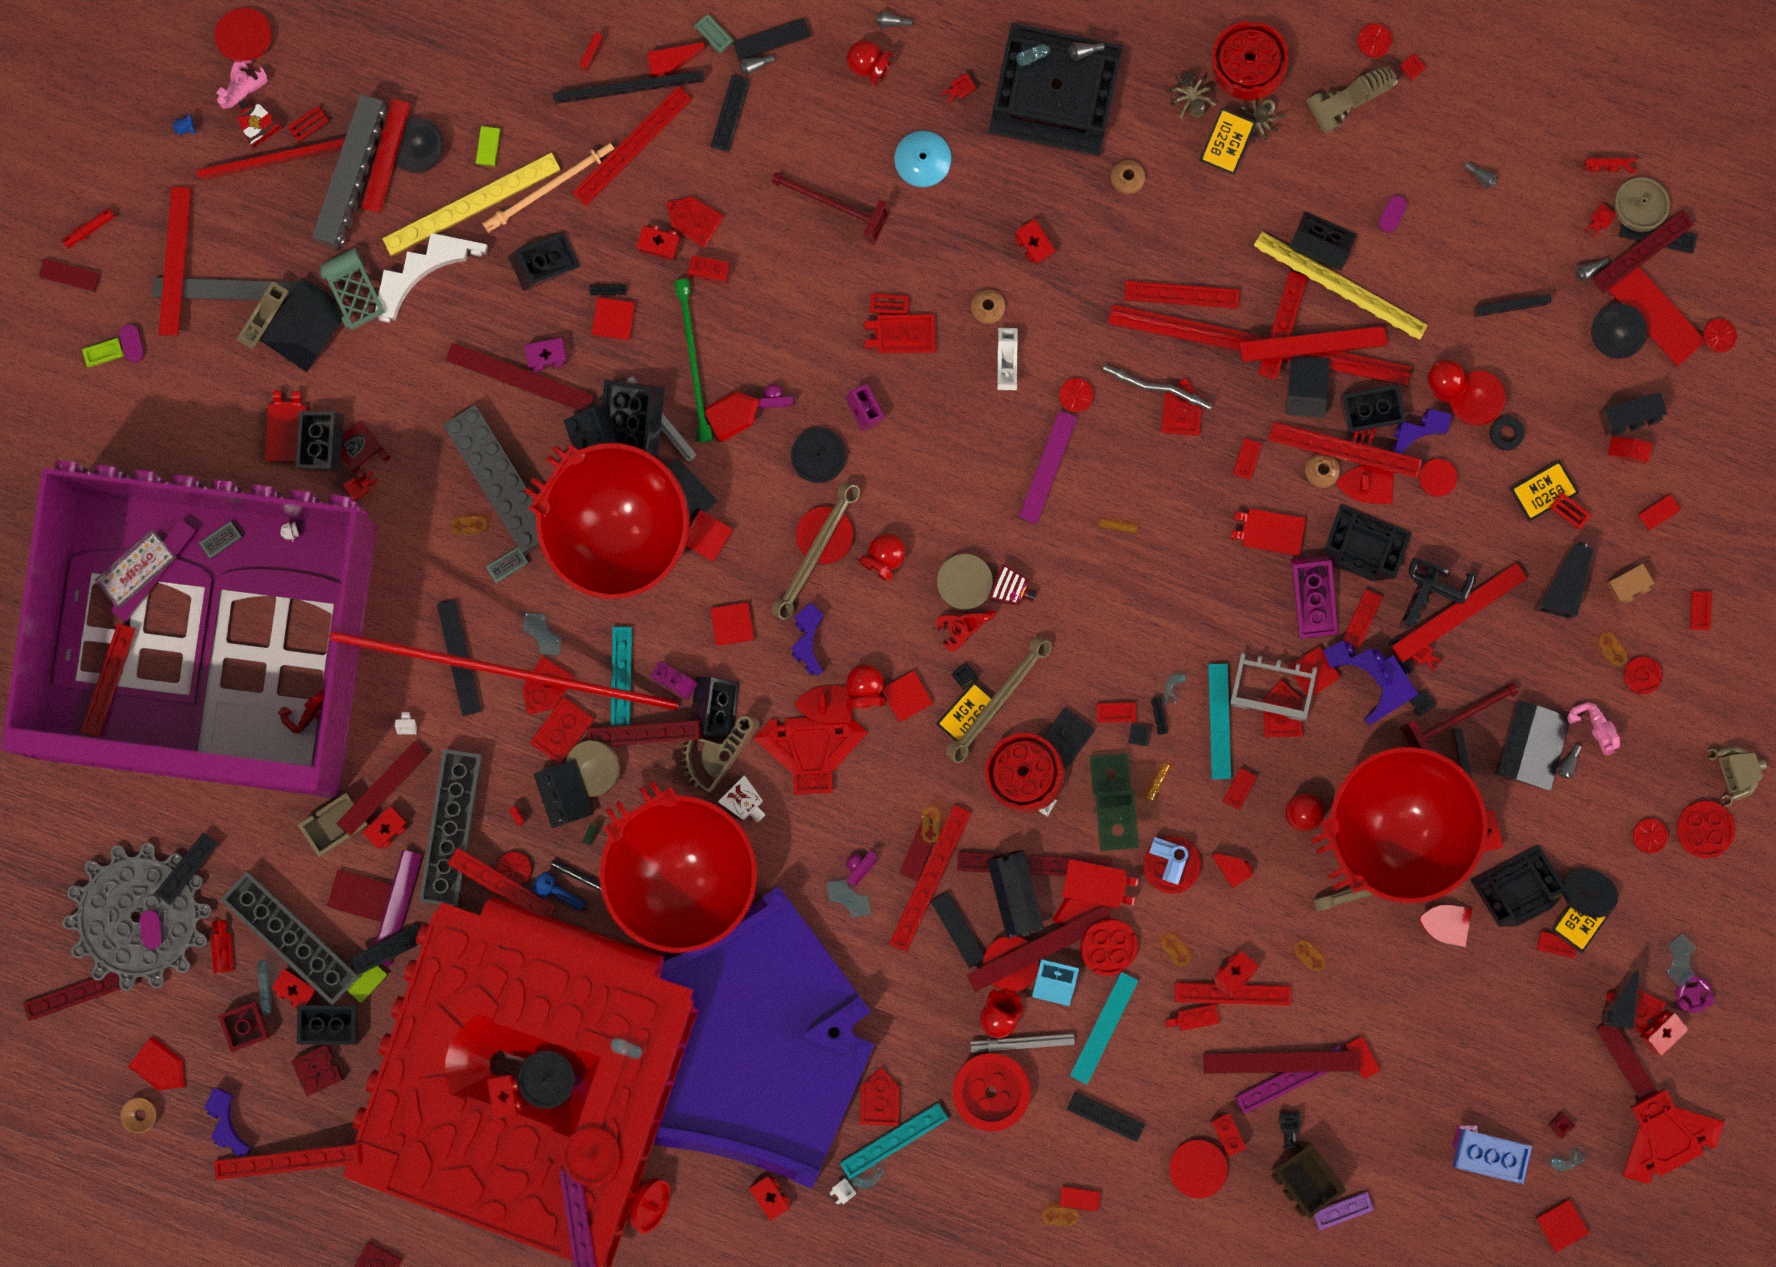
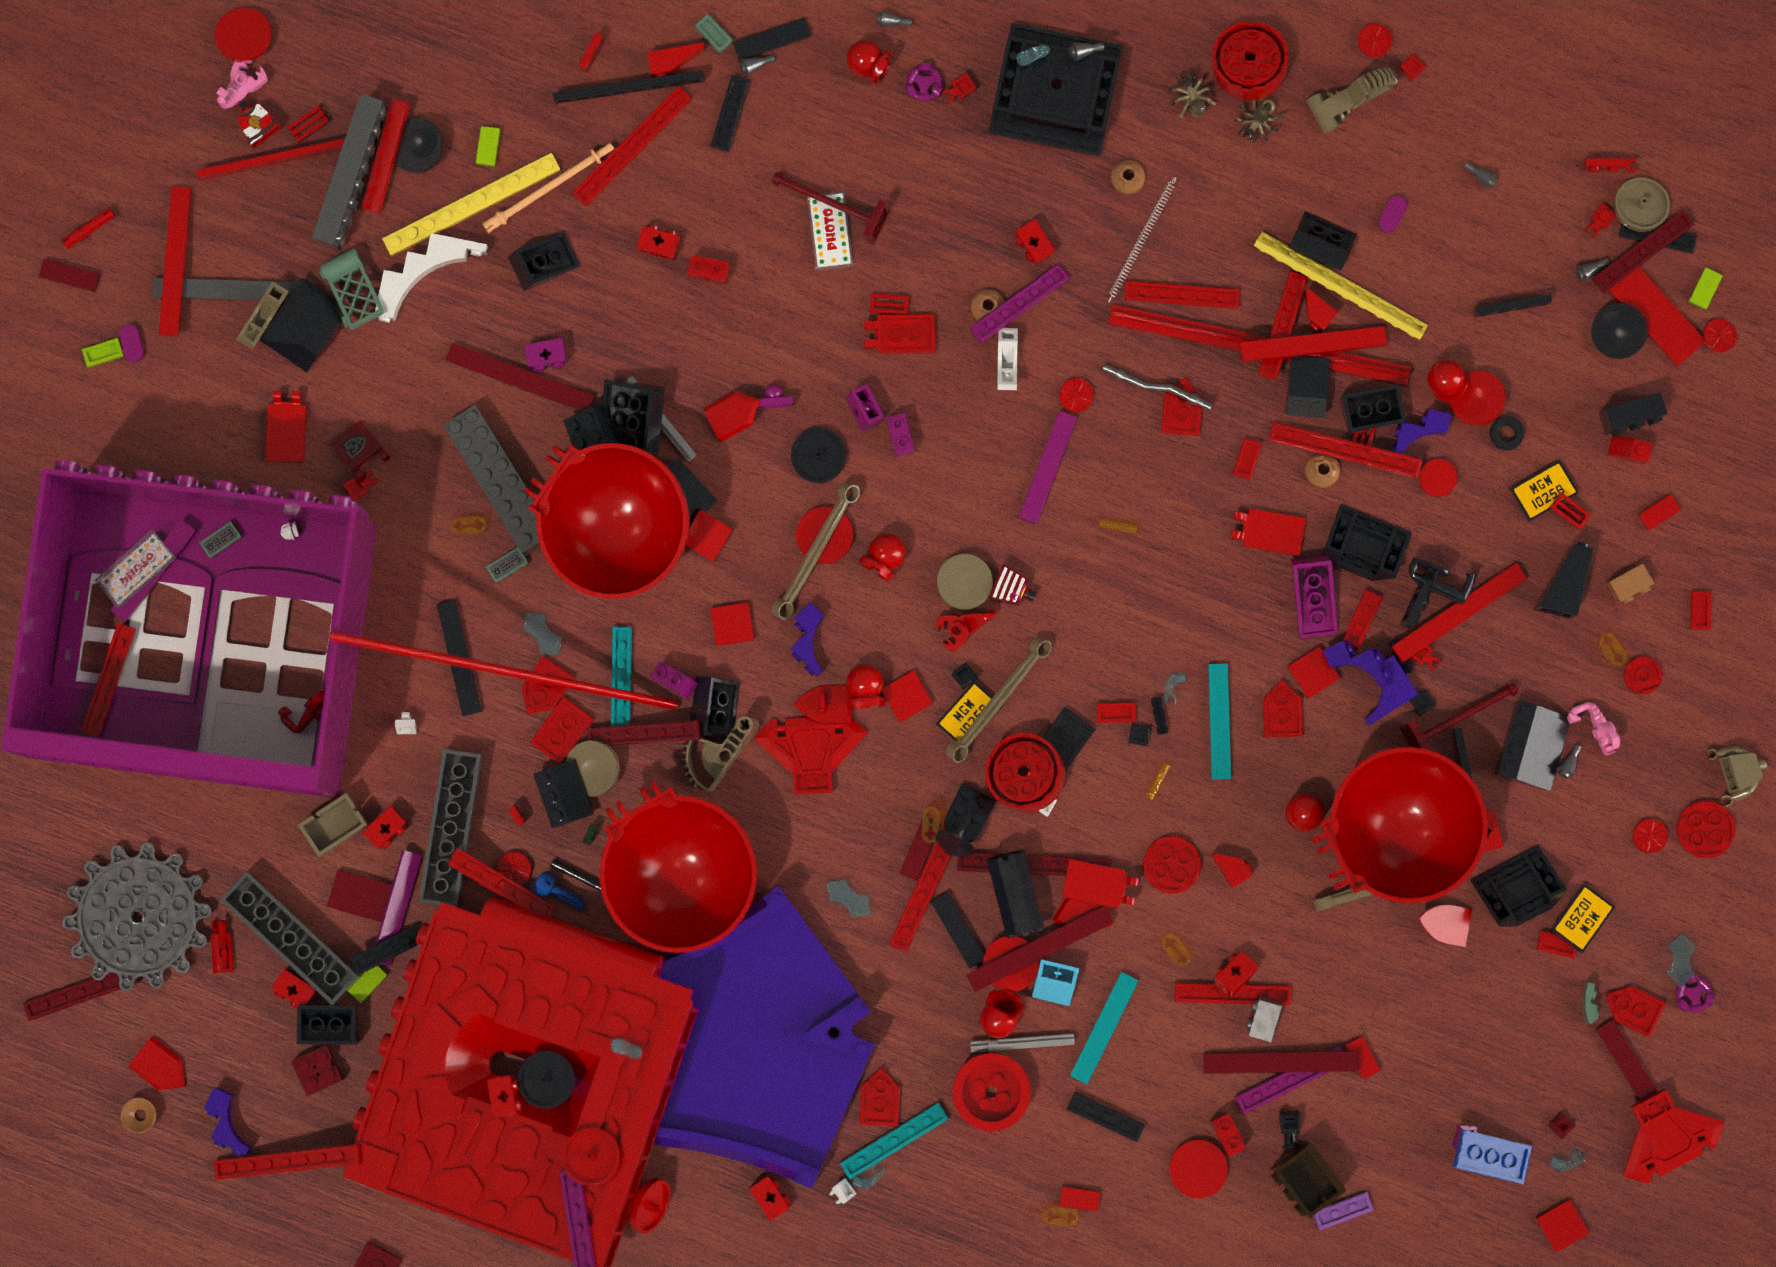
magenta tile [140,910,162,949] -> none
black tile [155,832,219,905] -> none
blue brick [173,114,196,137] -> none
dark red brick [218,1002,271,1052] -> none
clear light blue tile [257,960,272,1015] -> none
black brick [295,411,344,472] -> none
dark red tile [336,741,428,837] -> none
black axle [589,284,627,296] -> none
red tile [591,297,635,341] -> none
red tile [666,196,724,248] -> none
green hose [674,279,713,443] -> none
white torso [718,776,765,823] -> none
magenta tile [846,851,879,887] -> none
medium azure dish [894,131,951,187] -> none
red tile [1080,918,1138,976] -> none
clear green bracket [1089,753,1139,851] -> none
light blue piece [1149,837,1188,884] -> none
red plate [1165,1004,1219,1031] -> none
yellow tile [1199,107,1257,175] -> none
red tile [1222,768,1258,810] -> none
light grey hinge [1230,652,1317,722] -> none
clear yellow beam [1294,941,1326,972] -> none
red shield [1336,466,1393,504] -> none
black piece [1563,869,1619,918] -> none
black slope [1601,970,1640,1029] -> none
brick [1639,1010,1688,1056] -> none
none -> tile [807,191,854,271]
none -> magenta brick [886,413,914,457]
none -> magenta piece [905,63,944,101]
none -> black plate [935,784,996,856]
none -> magenta tile [969,264,1070,344]
none -> white piece [1108,177,1176,303]
none -> flat silver brick [1246,995,1282,1042]
none -> red slope [1304,288,1338,333]
none -> sand green slope [1582,982,1599,1024]
none -> lime tile [1688,267,1723,310]

